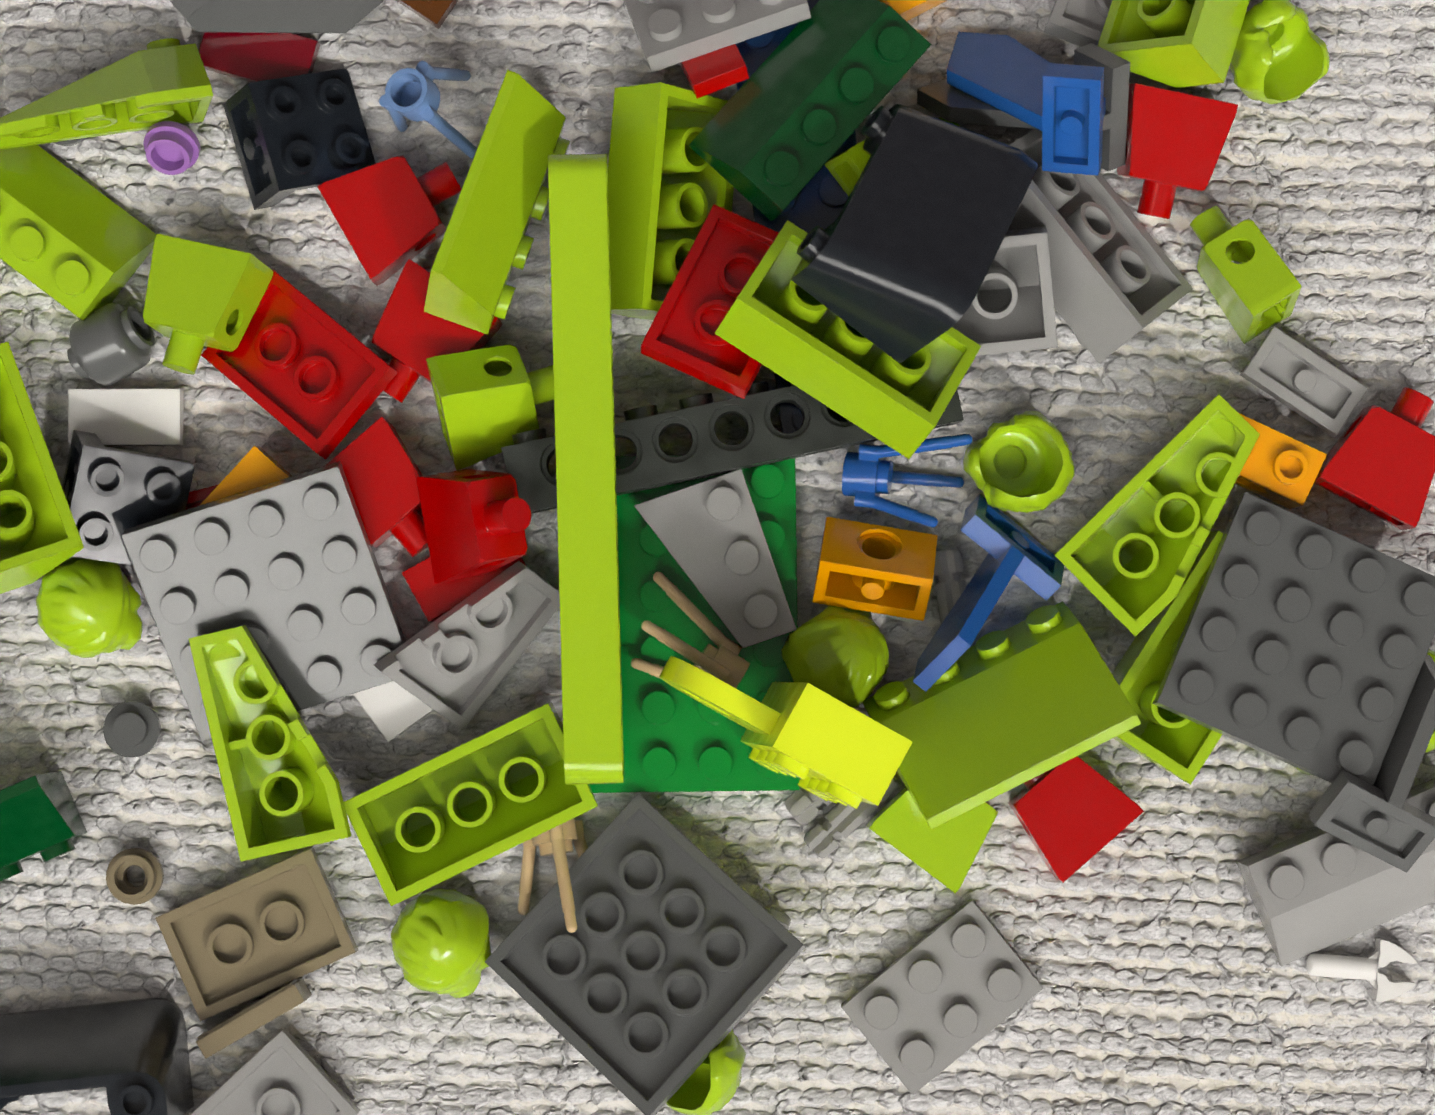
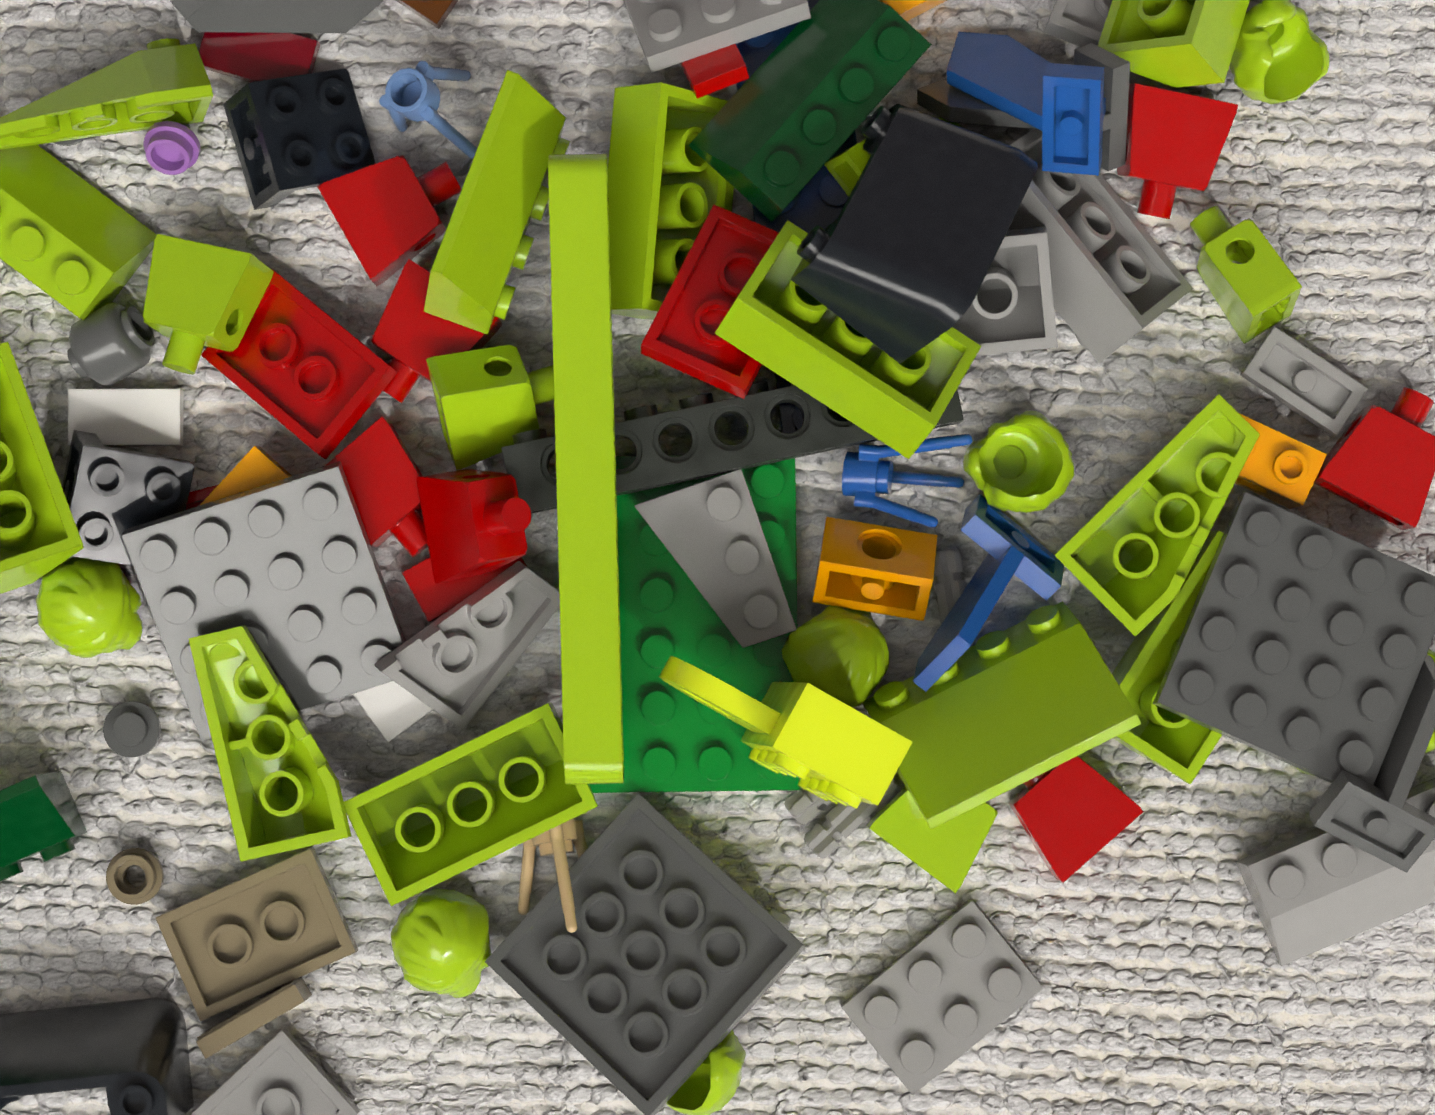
tan plant [631,572,750,688] -> none
white bar [1306,938,1417,1002] -> none

